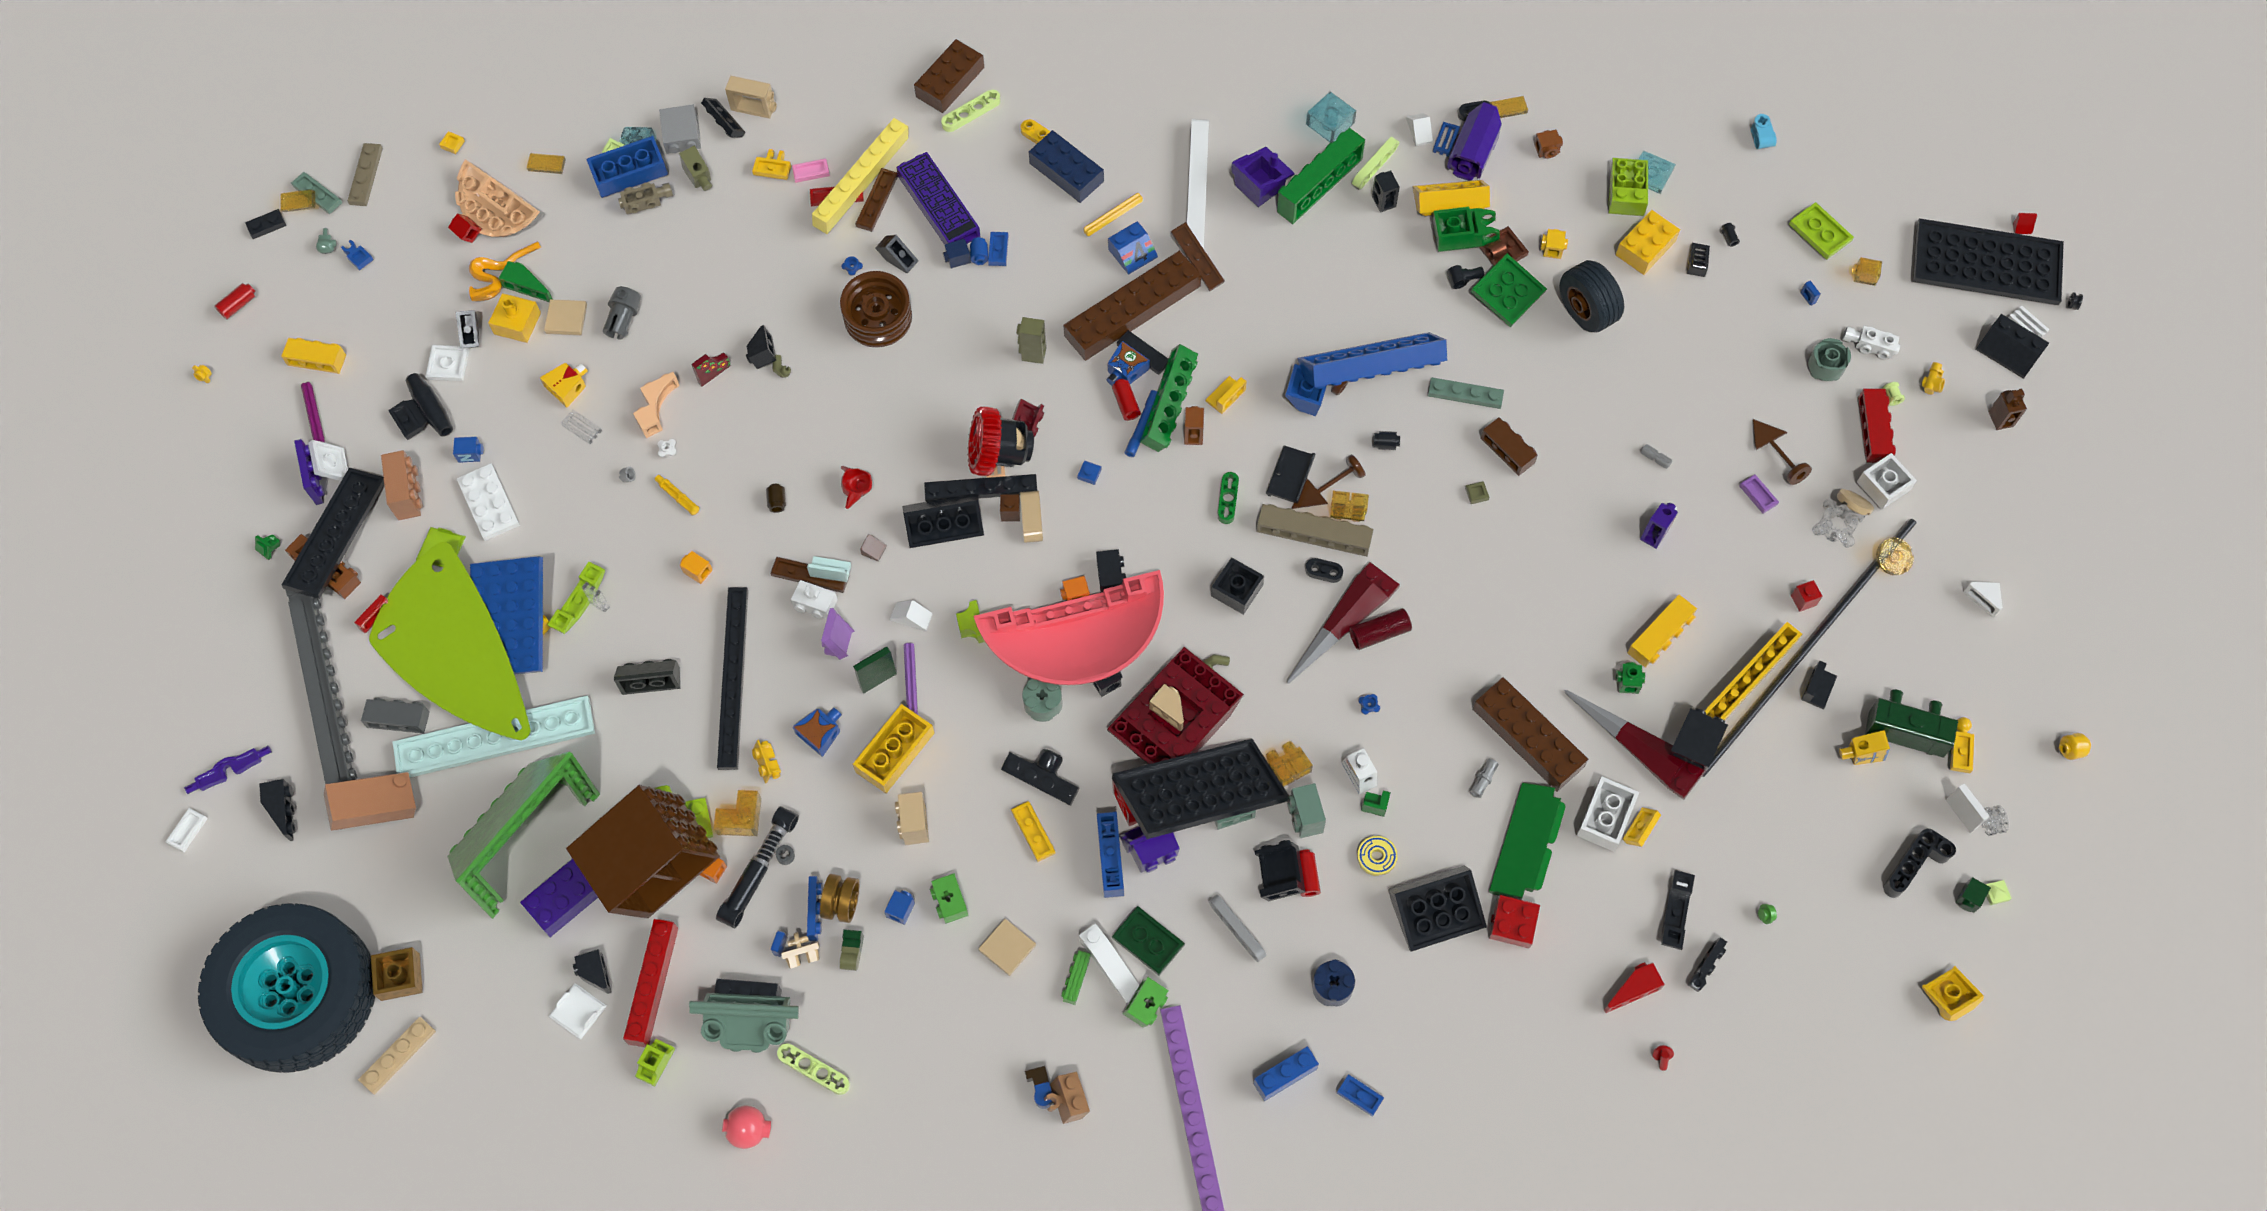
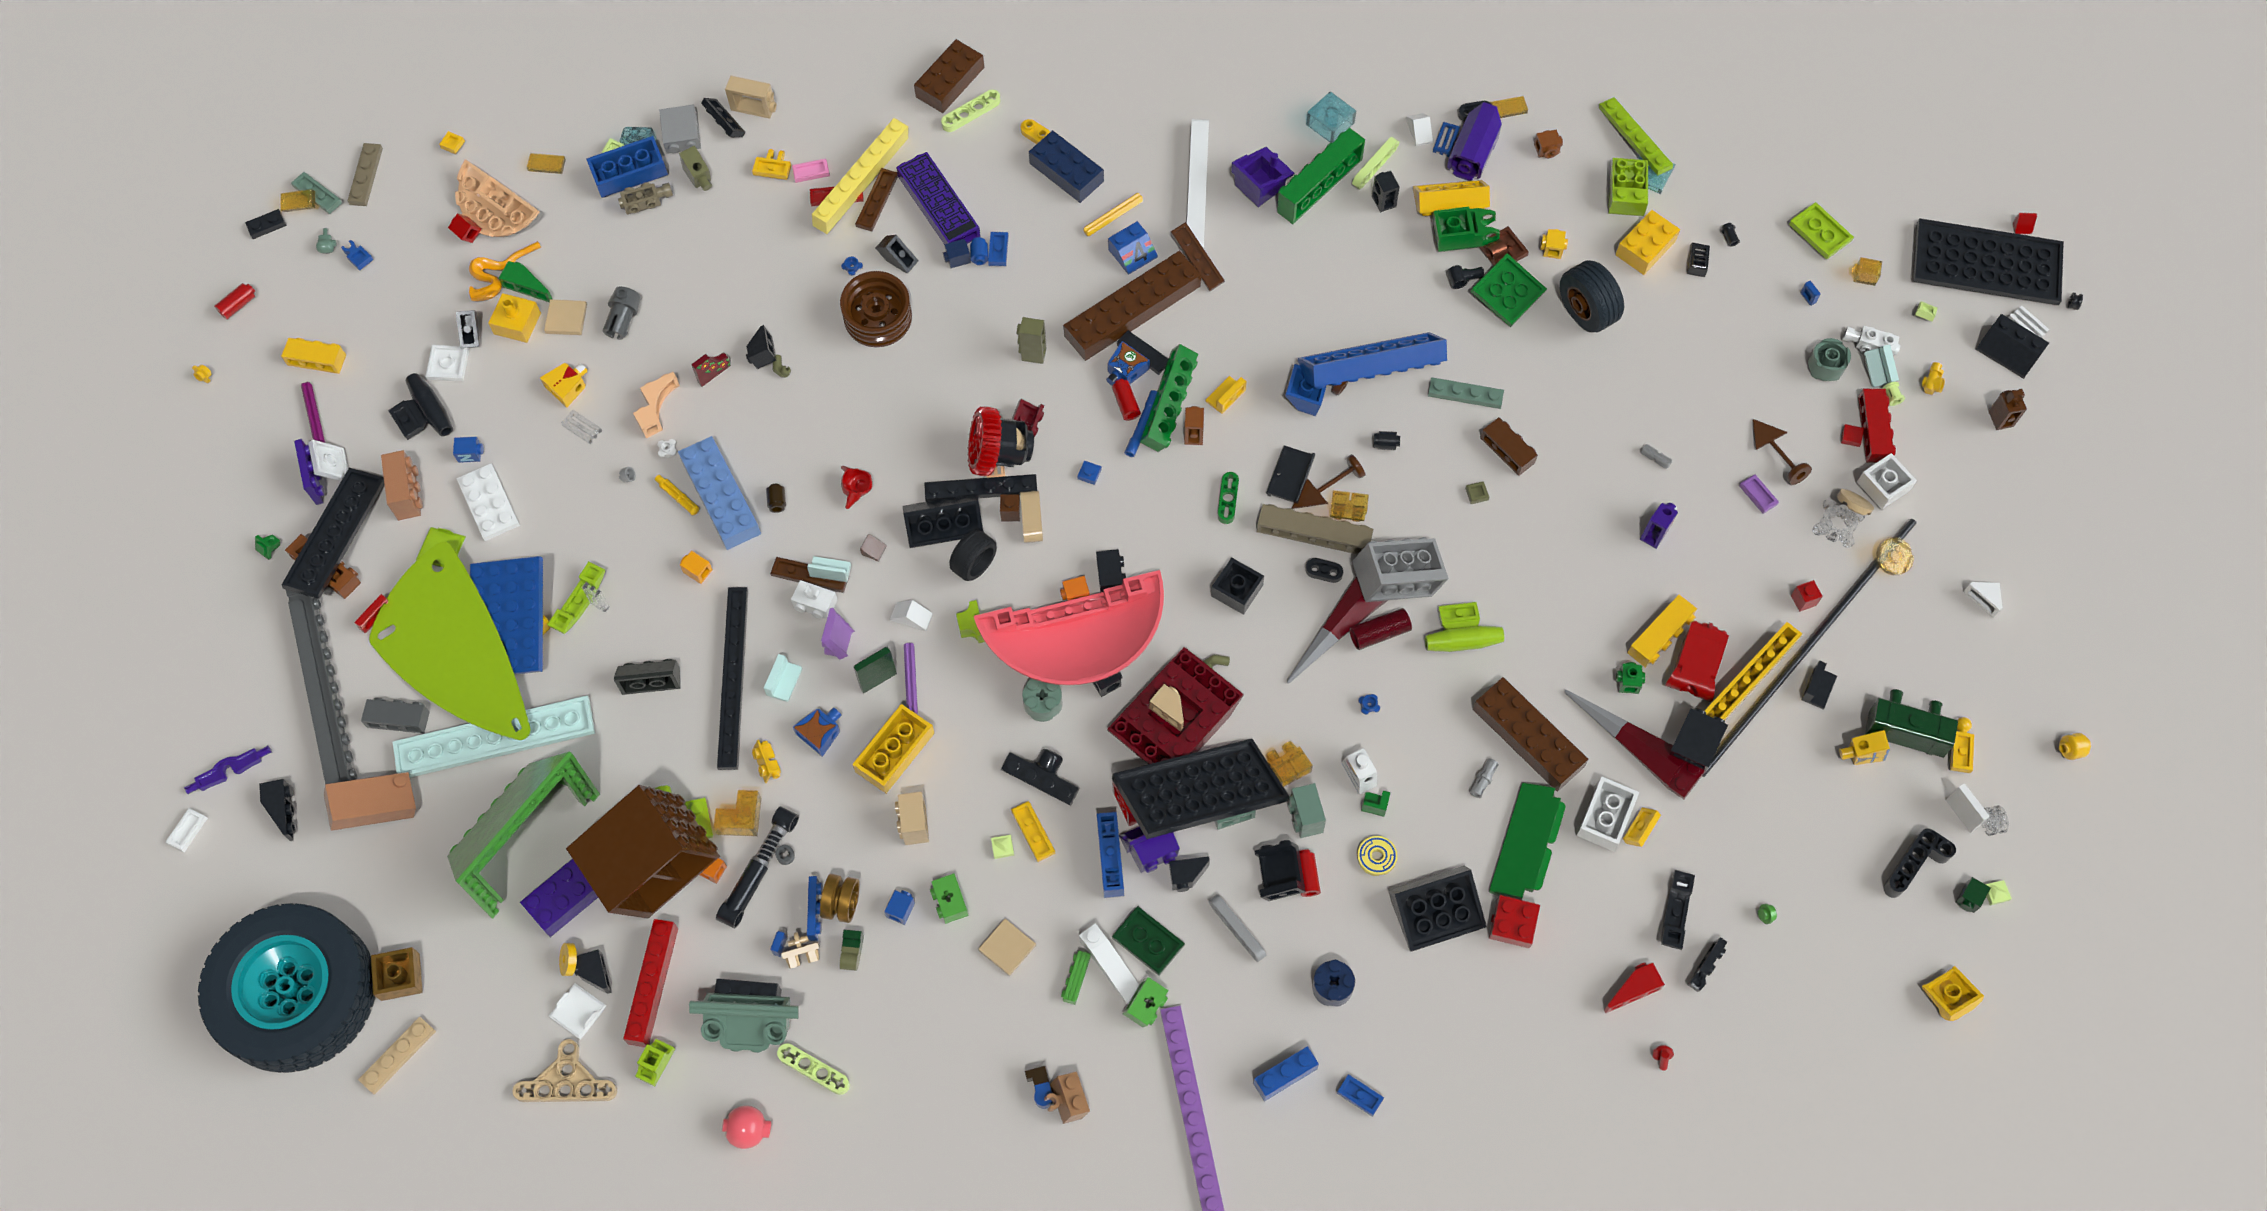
medium azure piece [1751,114,1777,149] -> none
none -> tan beam [512,1039,617,1102]
none -> yellow piece [559,943,577,976]
none -> medium blue brick [678,436,761,550]
none -> light aqua panel [764,654,802,702]
none -> black tyre [949,530,997,581]
none -> yellowish green tile [991,835,1014,859]
none -> black slope [1169,856,1210,892]
none -> light grey brick [1352,537,1449,602]
none -> lime plate [1425,602,1504,652]
none -> lime plate [1599,97,1673,176]
none -> red piece [1665,621,1729,702]
none -> red tile [1841,424,1864,447]
none -> light aqua panel [1864,345,1899,387]
none -> yellowish green tile [1915,301,1938,322]

